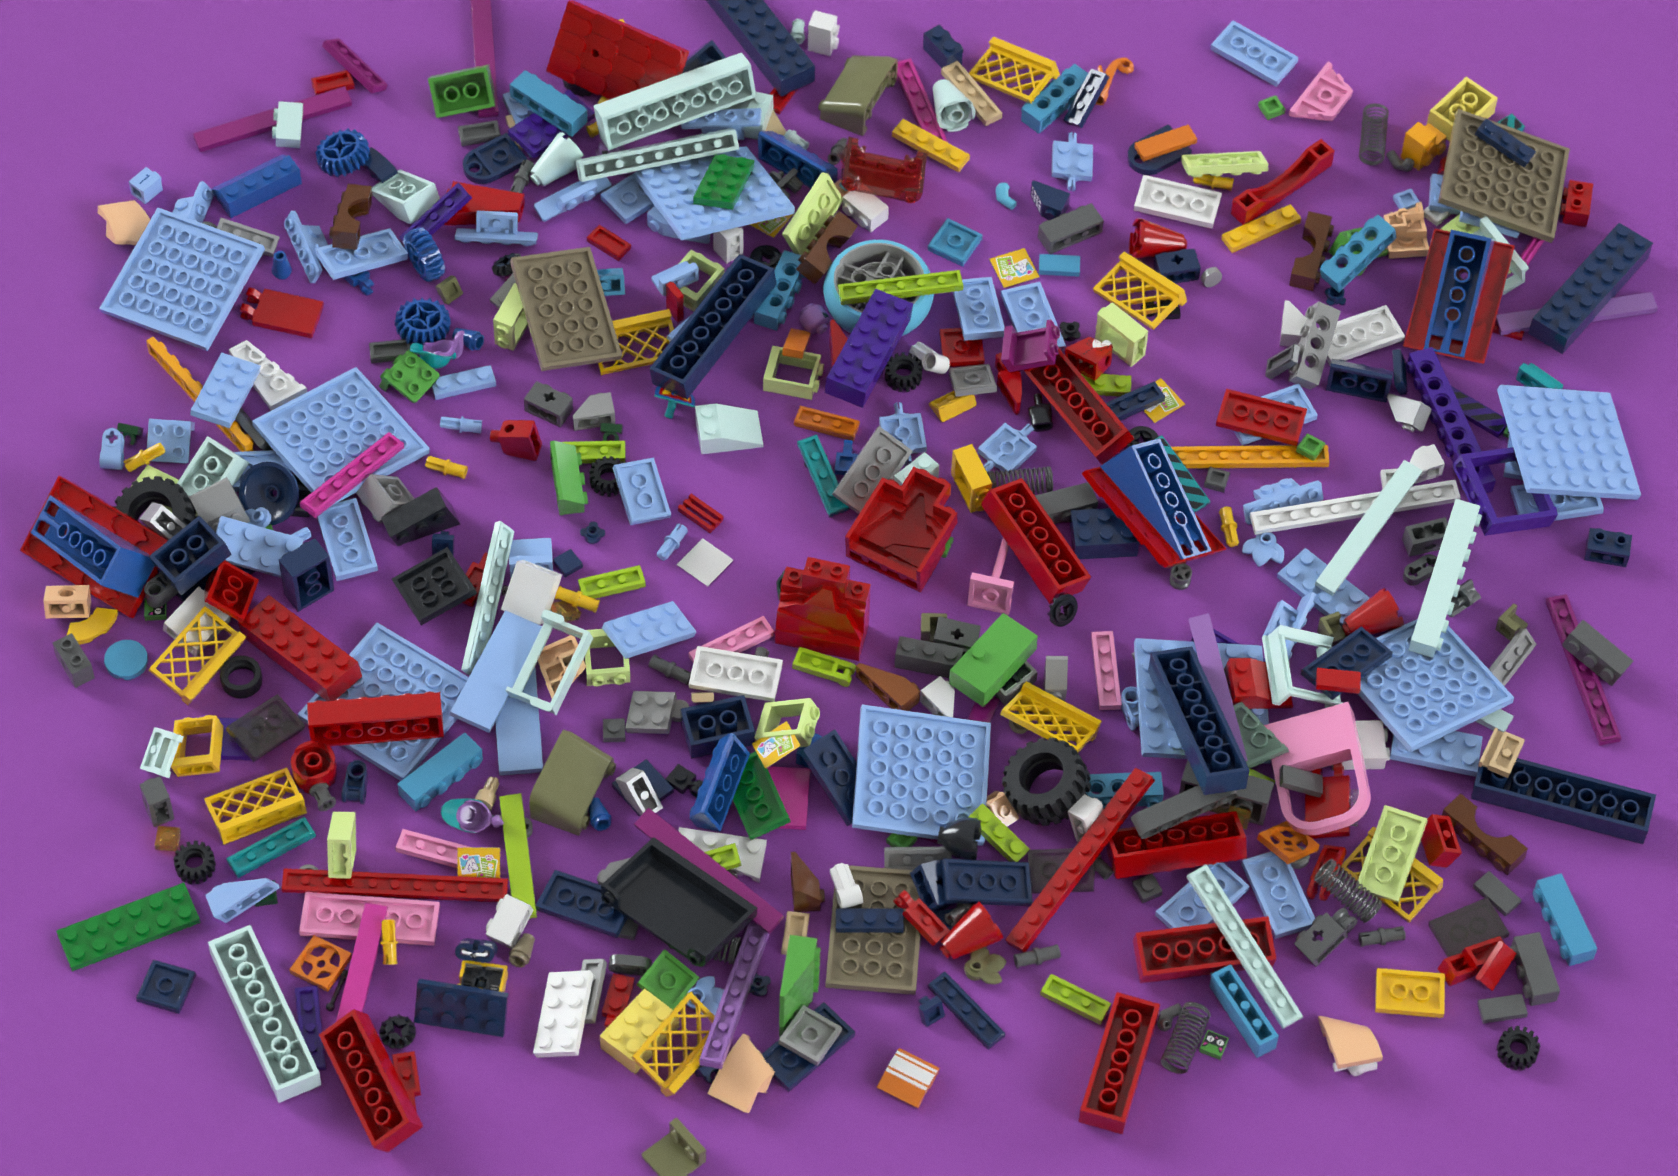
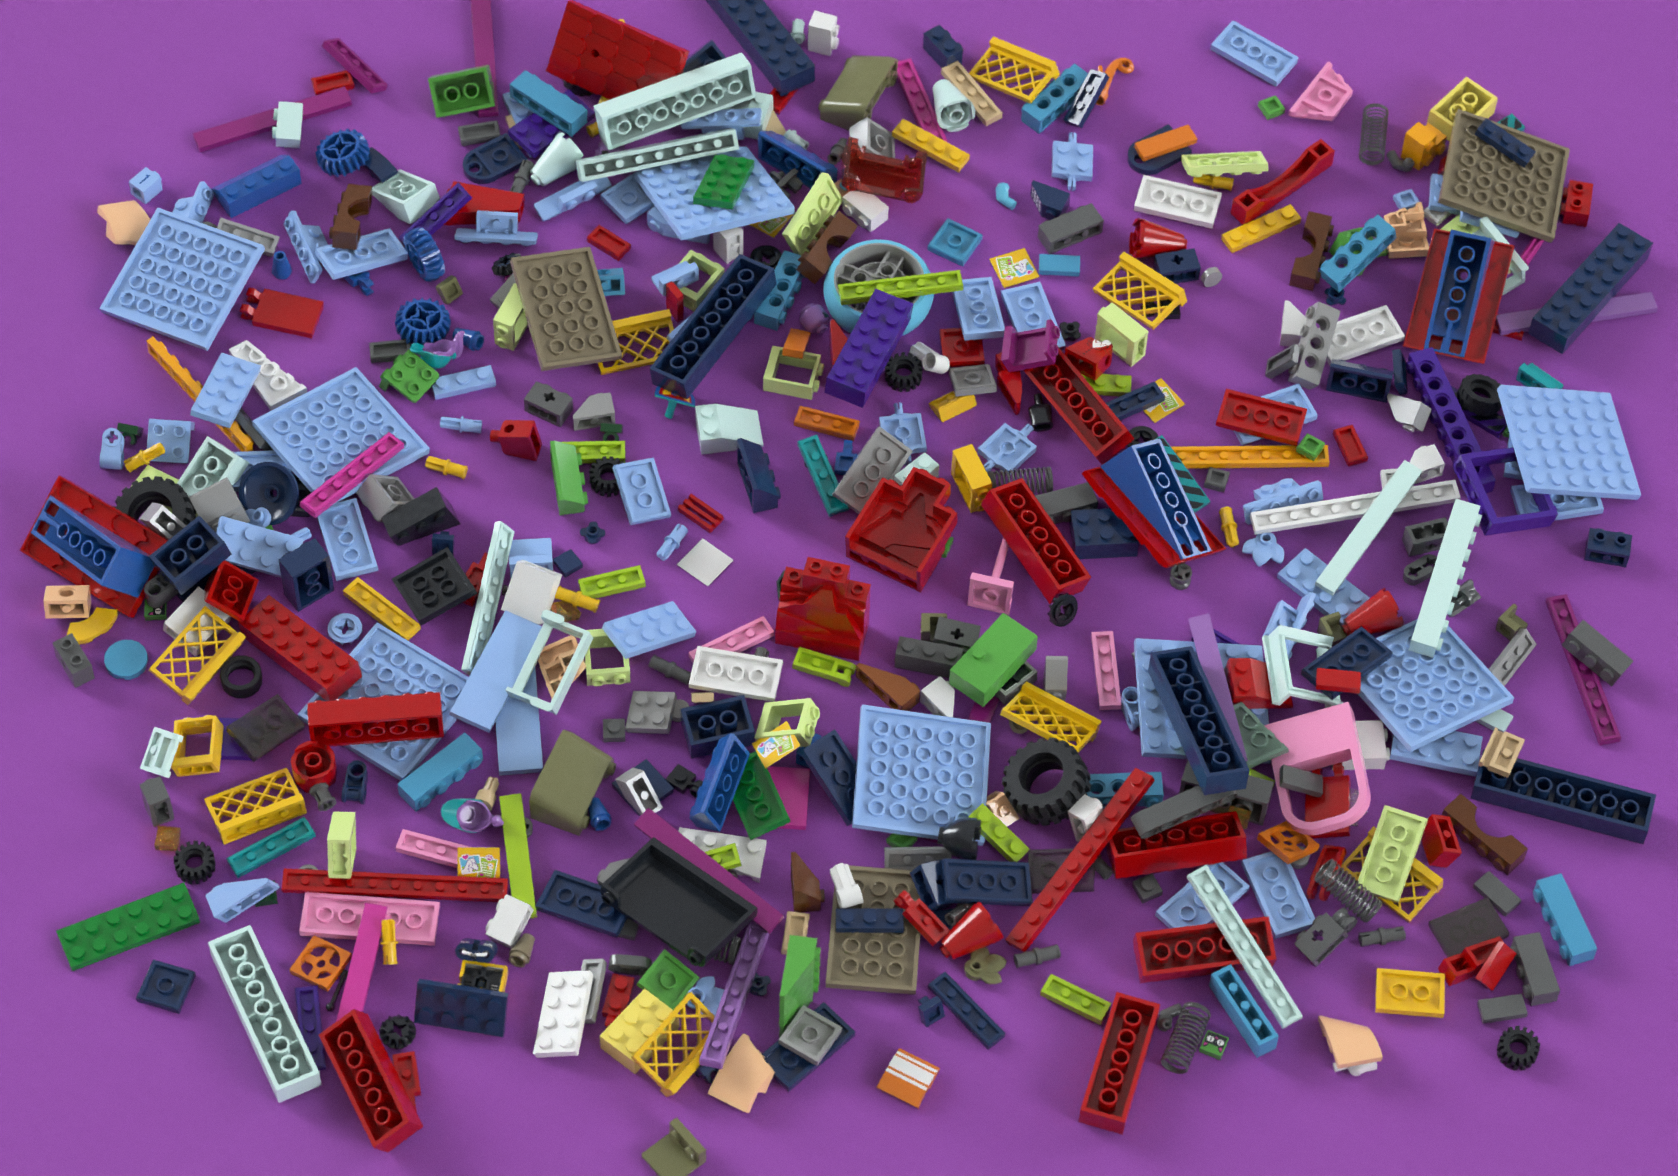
none -> light blue gear [328,613,362,645]
none -> yellow plate [343,577,421,641]
none -> dark blue slope [737,438,781,513]
none -> light grey slope [849,117,895,168]
none -> red tile [1332,424,1368,467]
none -> black tyre [1457,374,1501,416]

